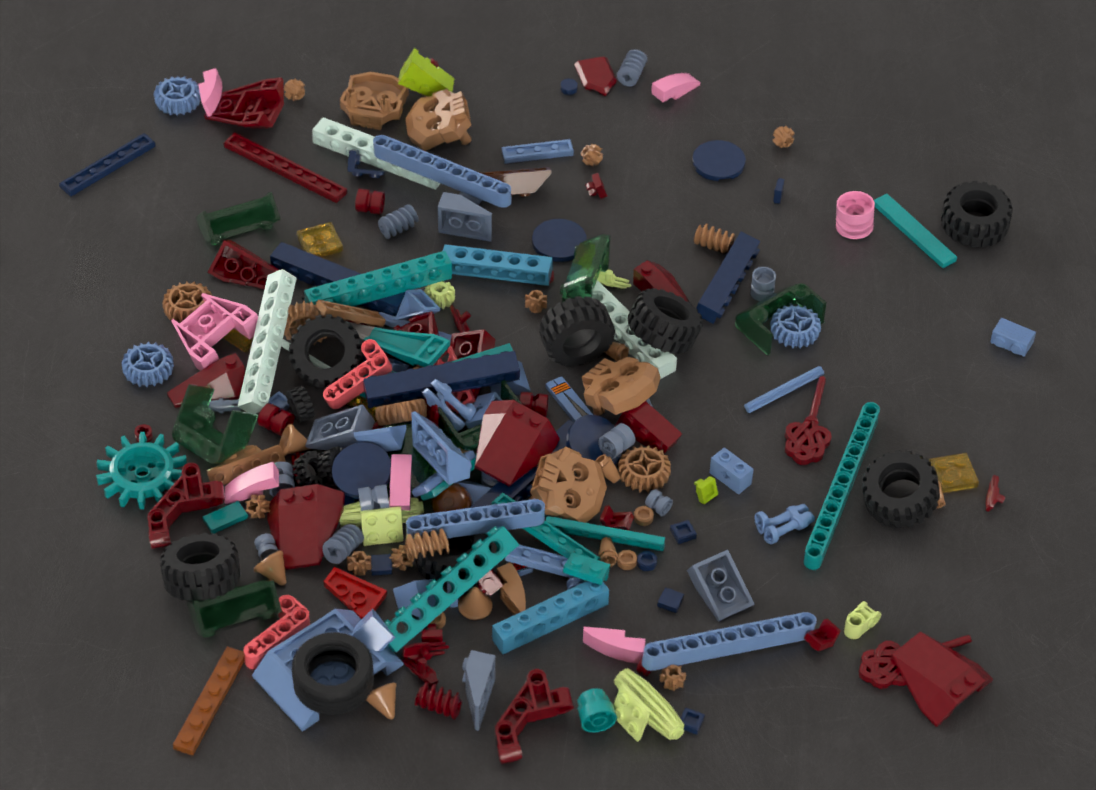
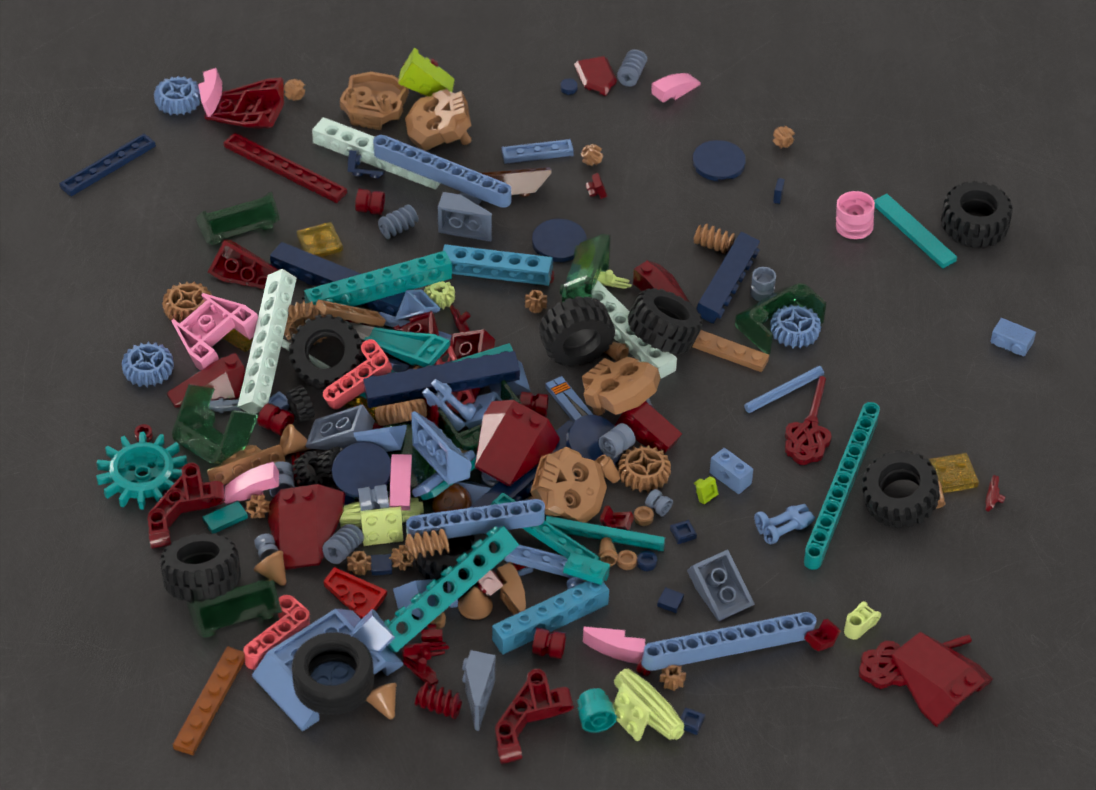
none -> dark red wheel [532,628,566,659]
none -> medium nougat plate [692,330,769,372]

